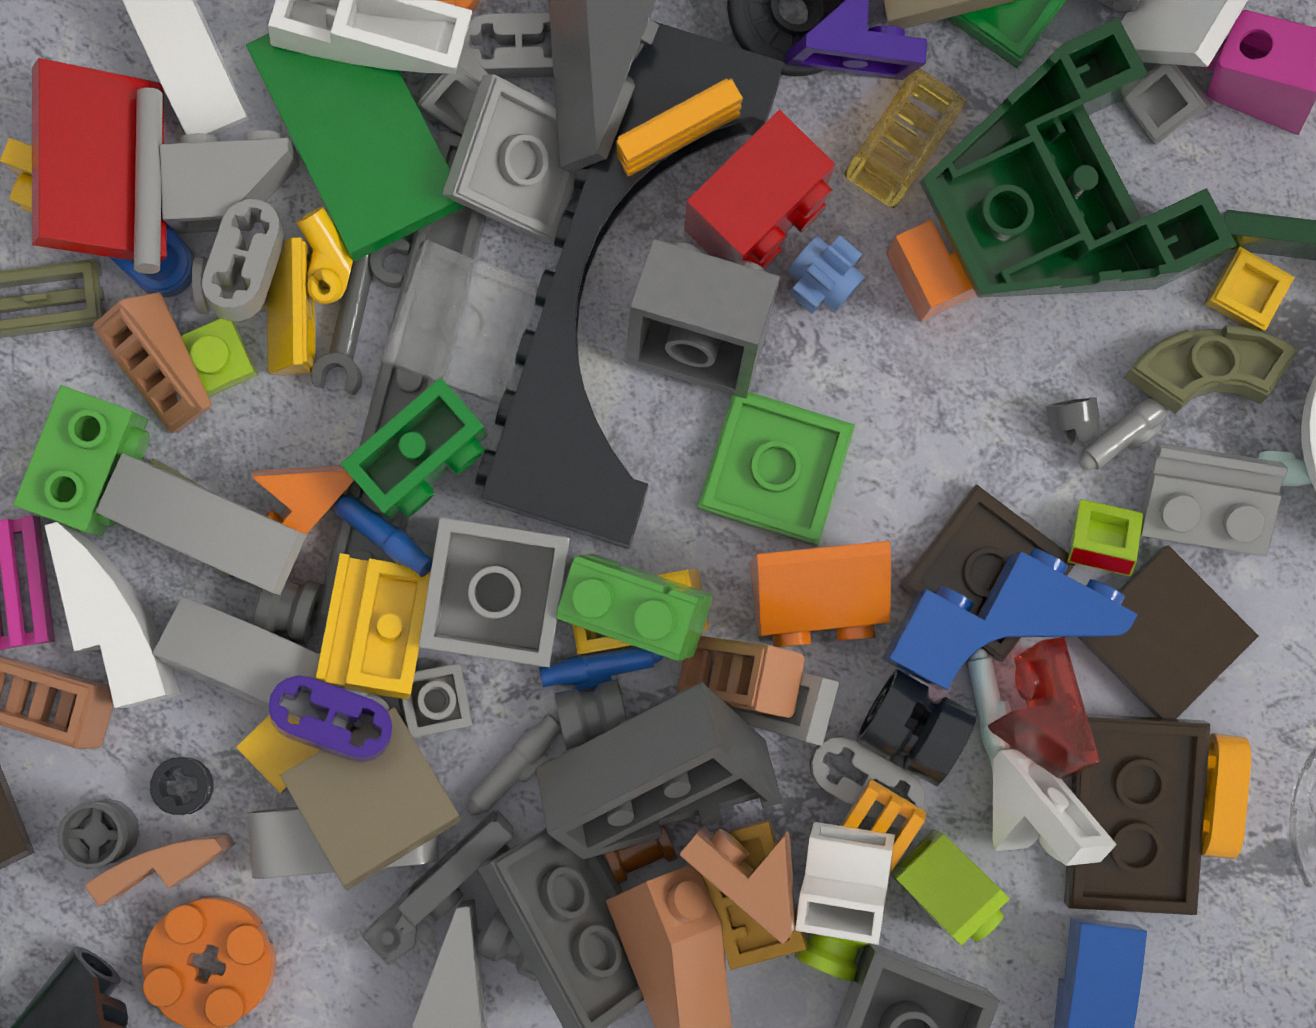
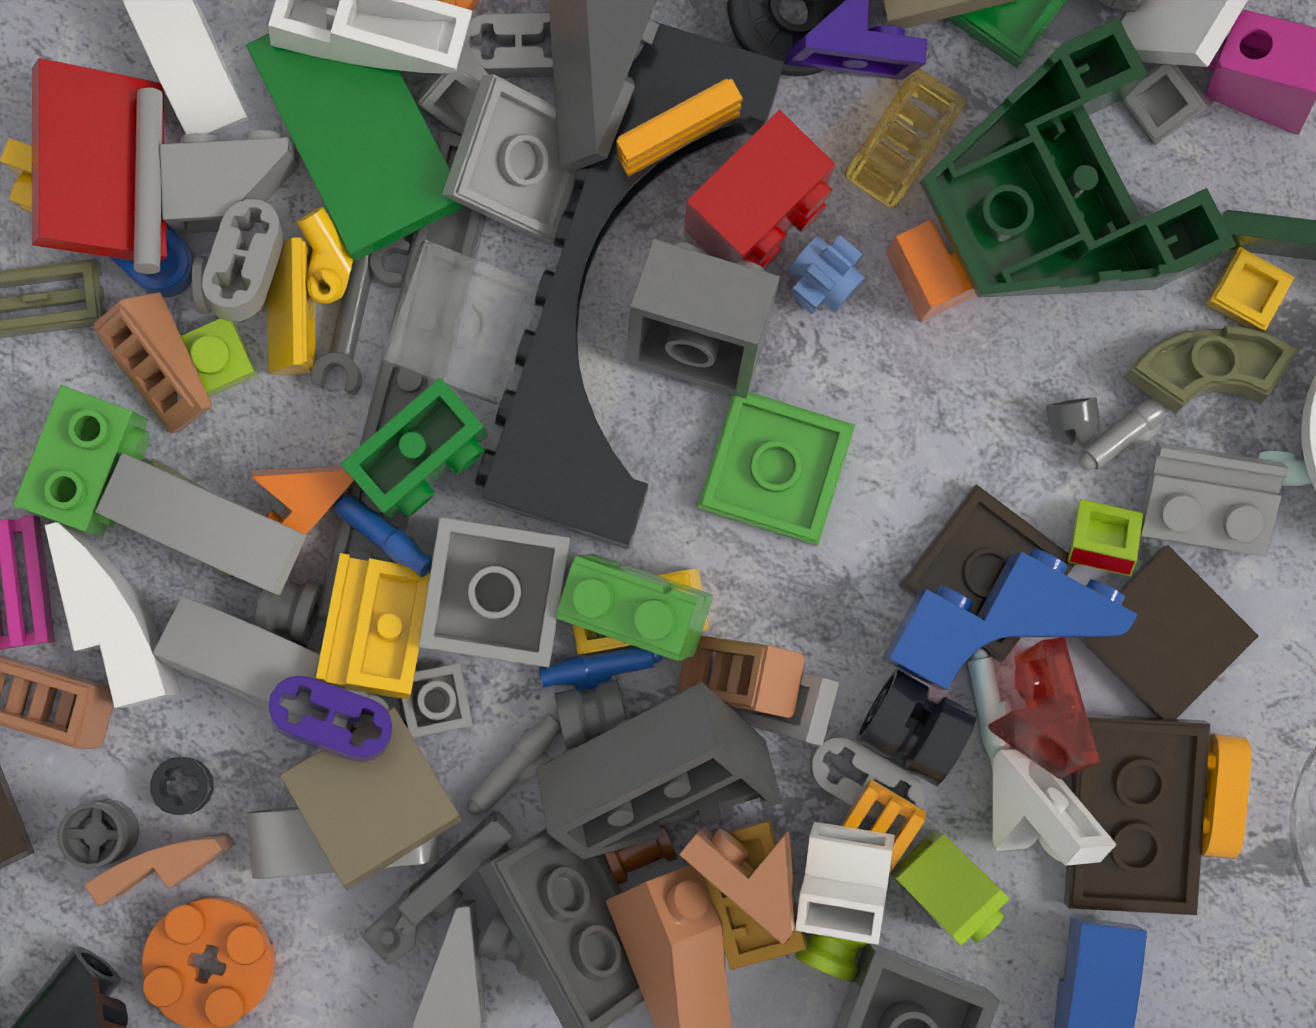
yellow tile [236,714,321,793] -> none
orange slope [750,541,891,647] -> none

